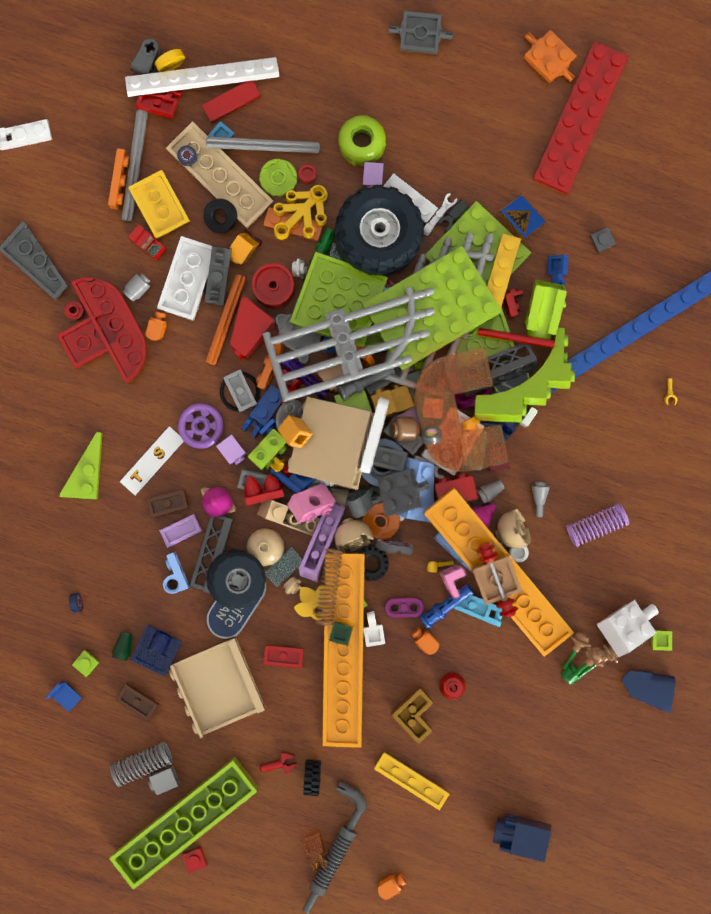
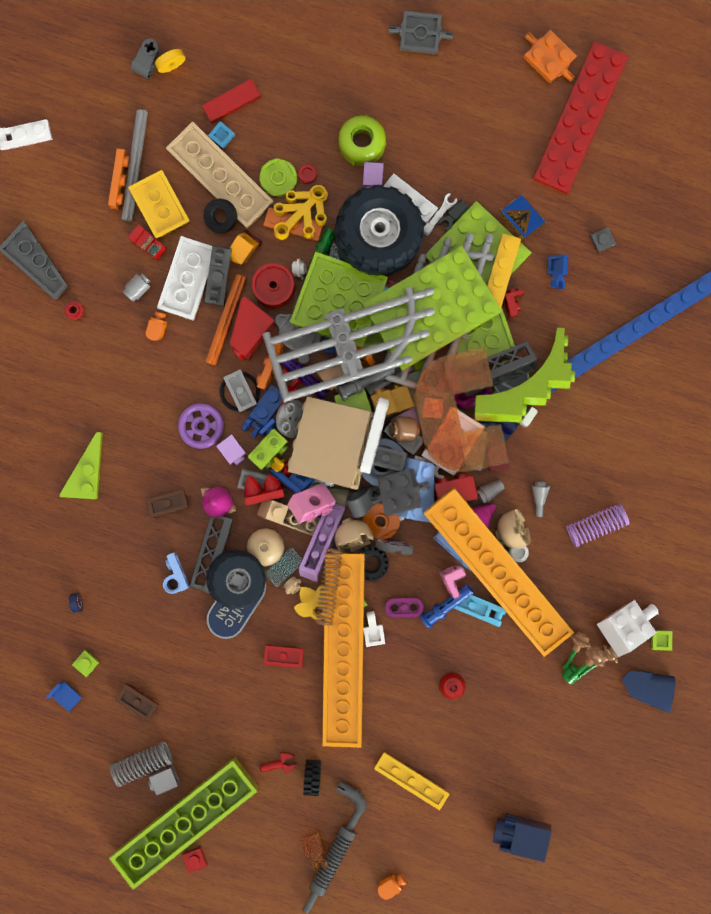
red plate [57,277,147,384] -> none
dark green cone [112,632,132,661] -> none
white sticker [120,426,184,495] -> none
white plate [125,57,279,97] -> none
clear blue plate [130,624,183,677] -> none
red plate [136,90,183,119] -> none
lavender tile [159,514,203,548] -> none
tan panel [169,637,266,738] -> none
dark blue tile [177,145,197,166] -> none
light grey axle [206,137,320,153] -> none
light orange brick [277,415,312,448] -> none
dark green plate [329,621,353,646] -> none
pearl gold brick [391,686,433,744] -> none
orange arm [411,627,439,655] -> none
clear light blue tile [422,426,442,444] -> none
yellow hand [427,560,454,573] -> none
light orange plate [461,416,480,432] -> none
medium nougat plate [472,542,522,618] -> none
red bar [478,328,555,348] -> none
lime piece [525,279,567,339] -> none
yellow hand [664,378,677,405] -> none

